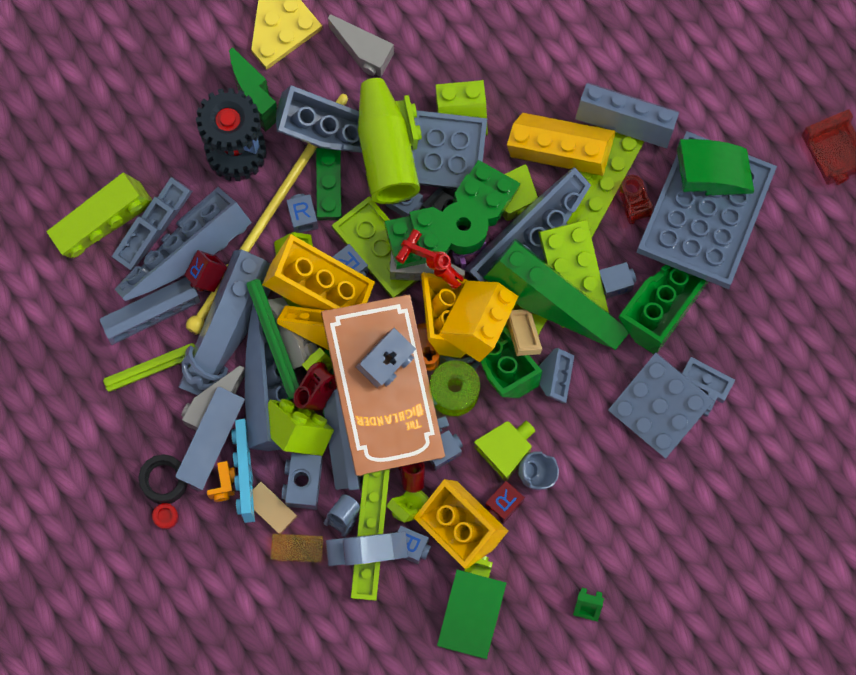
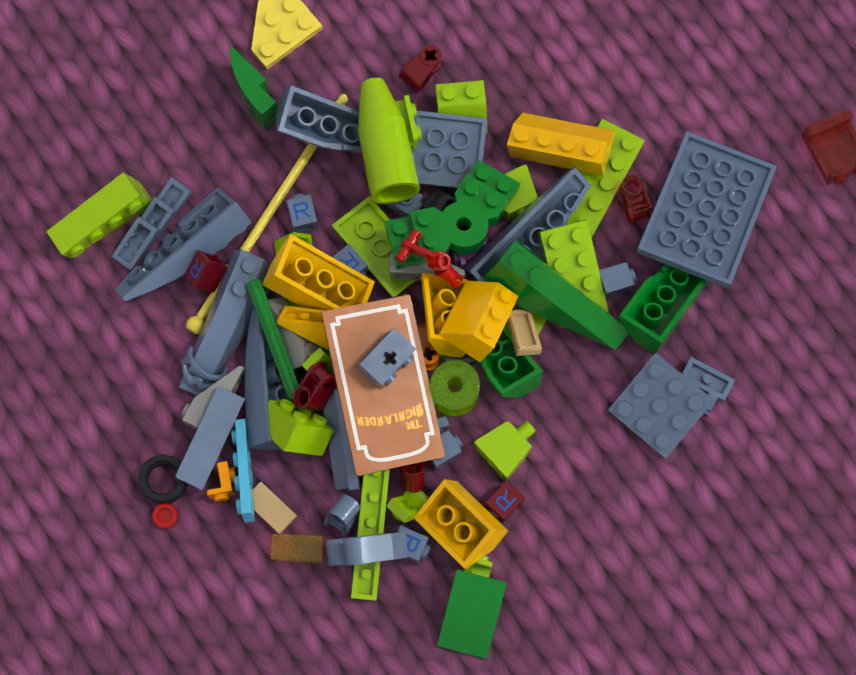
sand blue panel [100,277,201,345] -> none
lime axle [103,343,195,392] -> none
black plate [196,88,267,181] -> none
sand blue brick [282,453,323,510] -> none
green plate [316,148,342,220] -> none
light grey slope [328,14,394,77] -> none
sand blue hair [518,451,559,490] -> none
sand blue slope [539,348,574,403] -> none
green tile [573,588,604,622] -> none
sand blue slope [575,82,679,149] -> none
green slope [677,139,754,196] -> none
none -> dark red piece [399,45,441,92]

